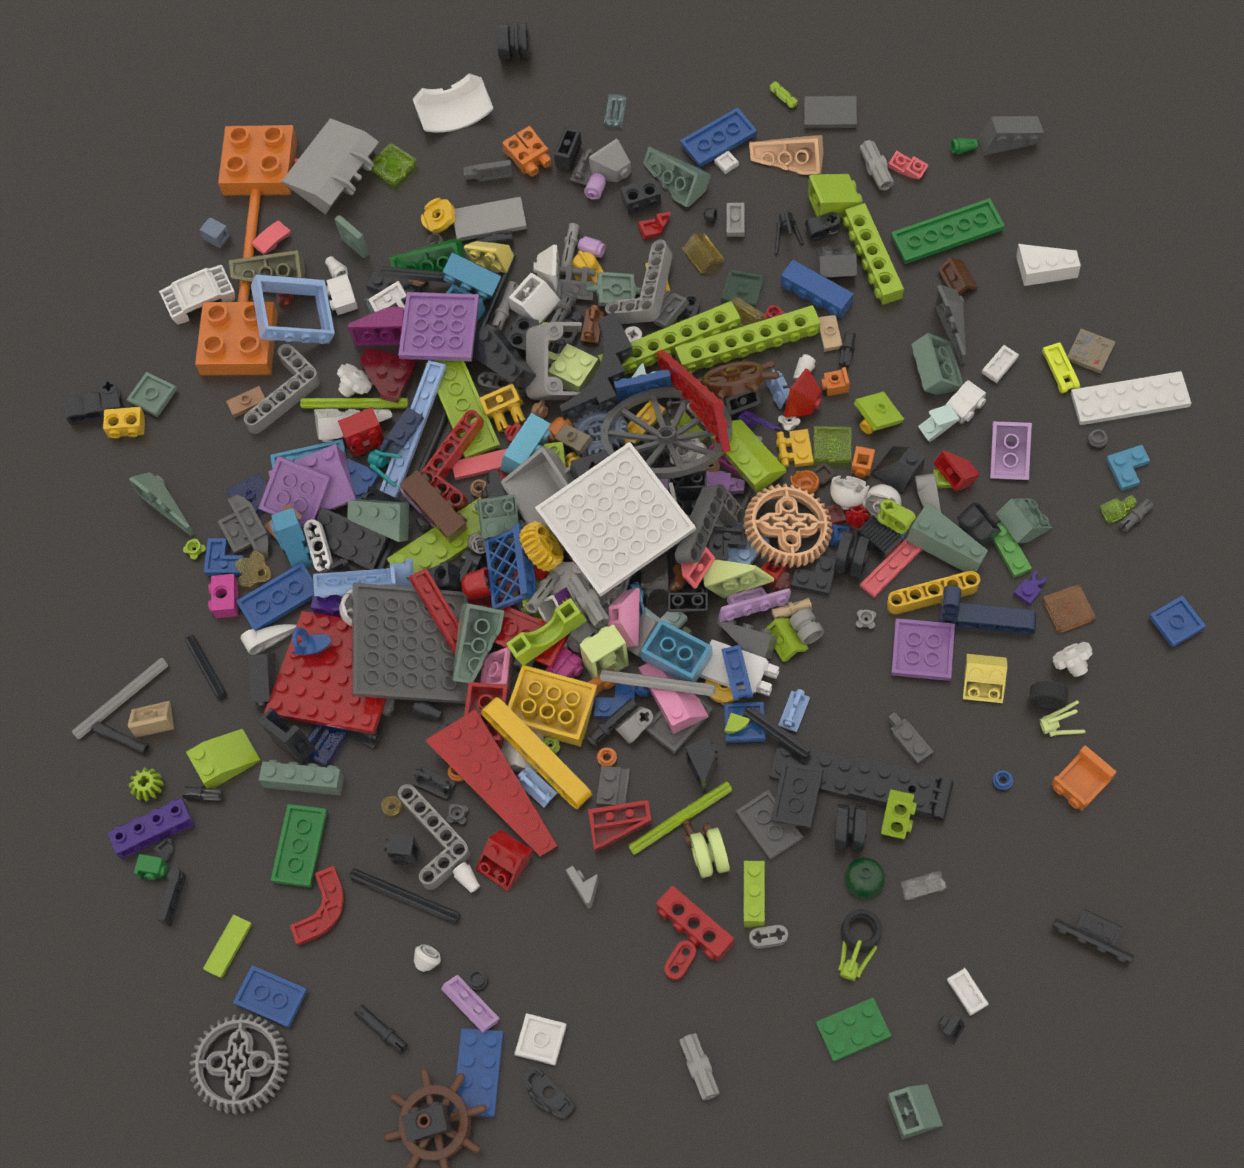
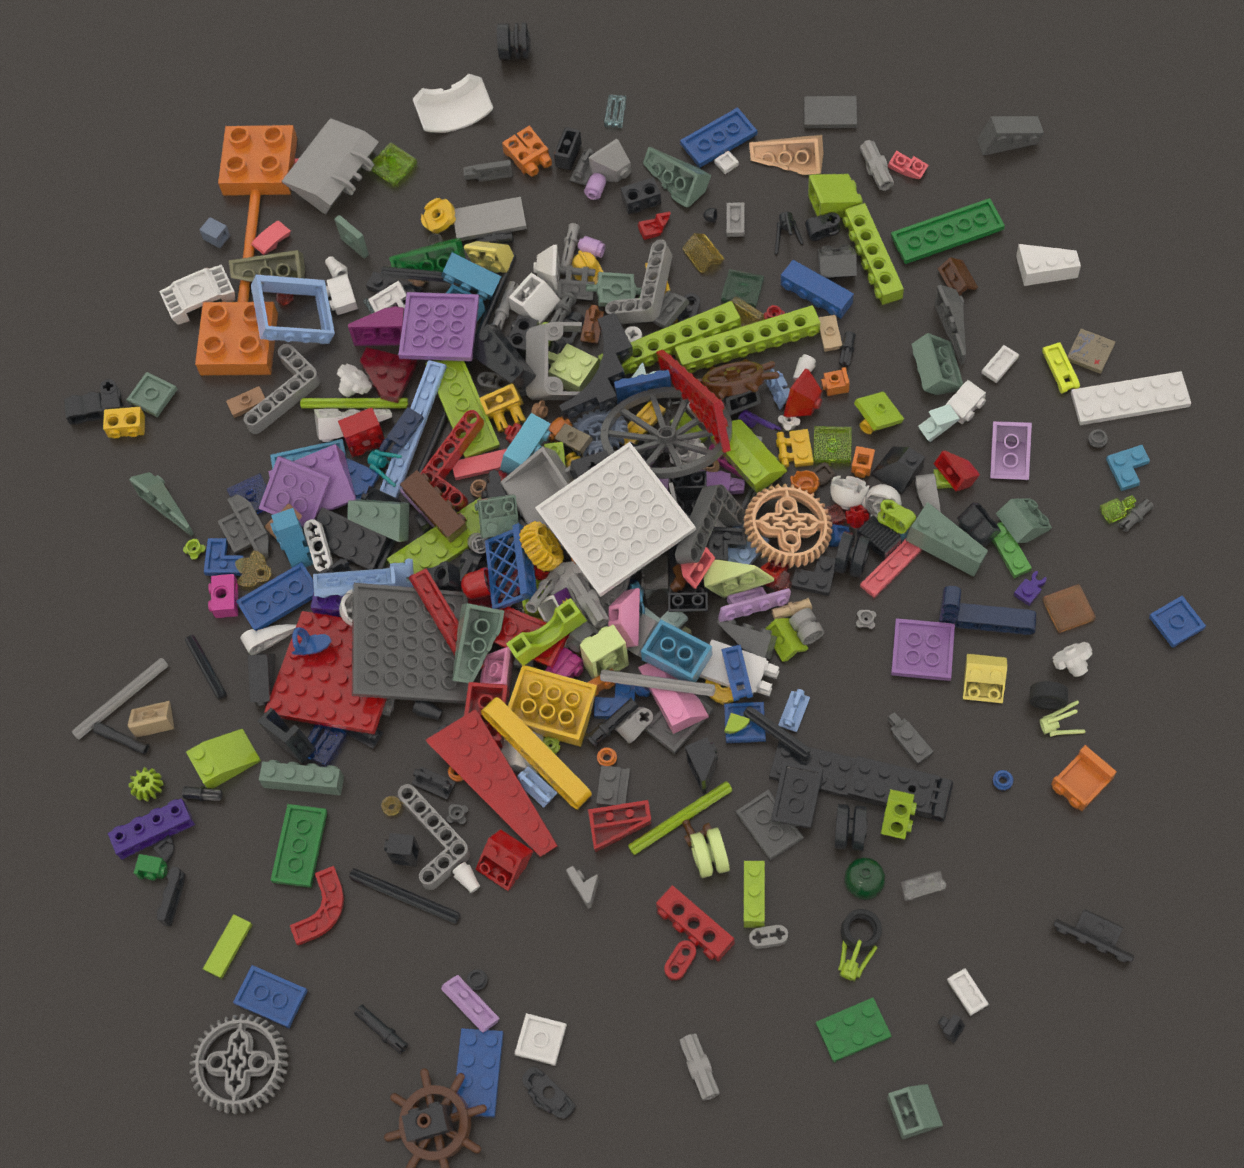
white cone [414,945,441,972] -> none
lime axle [770,81,798,108] -> none
yellow beam [887,571,980,614] -> none
green cone [950,137,978,155] -> none

